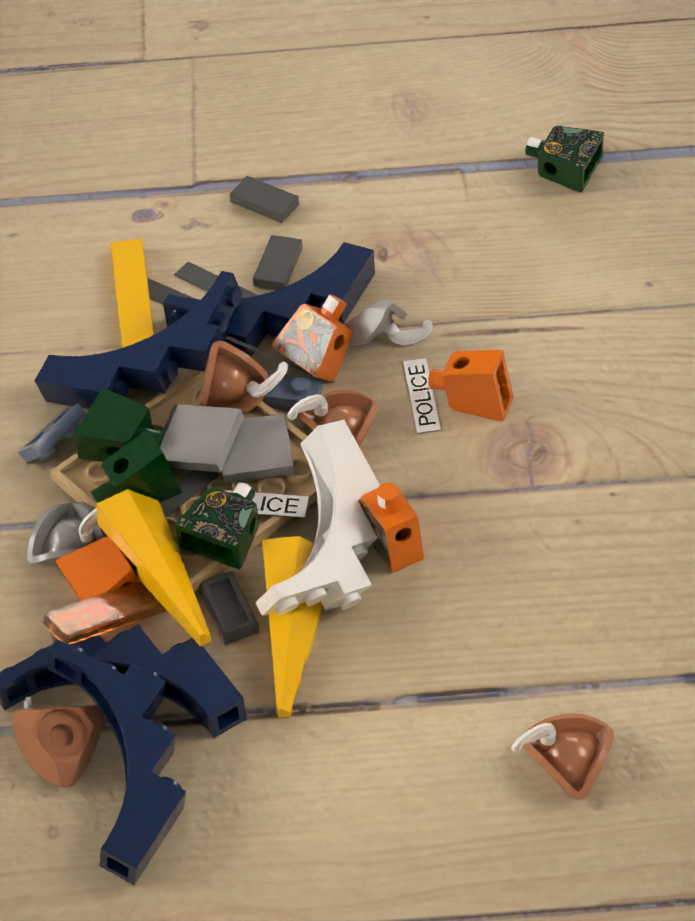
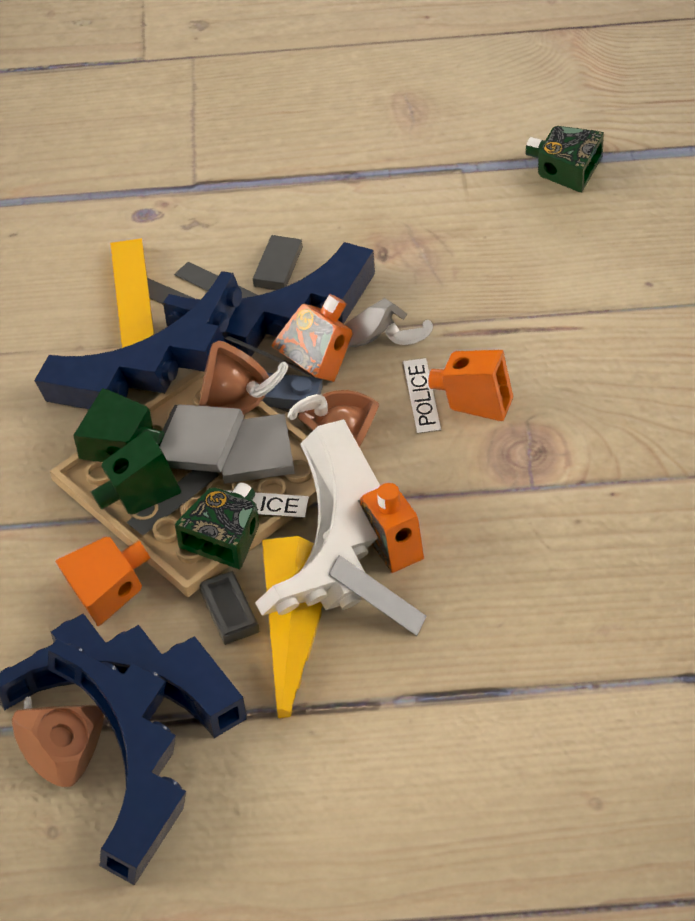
sand blue plate [18,404,87,463] -> none
light grey hat [27,502,108,566] -> none
clear orange tile [43,581,167,644] -> none
yellow wedge [96,489,211,647] -> none
dark grey tile [230,176,299,223] -> none
nougat hat [511,713,614,800] -> none
none -> sticker [329,555,427,636]

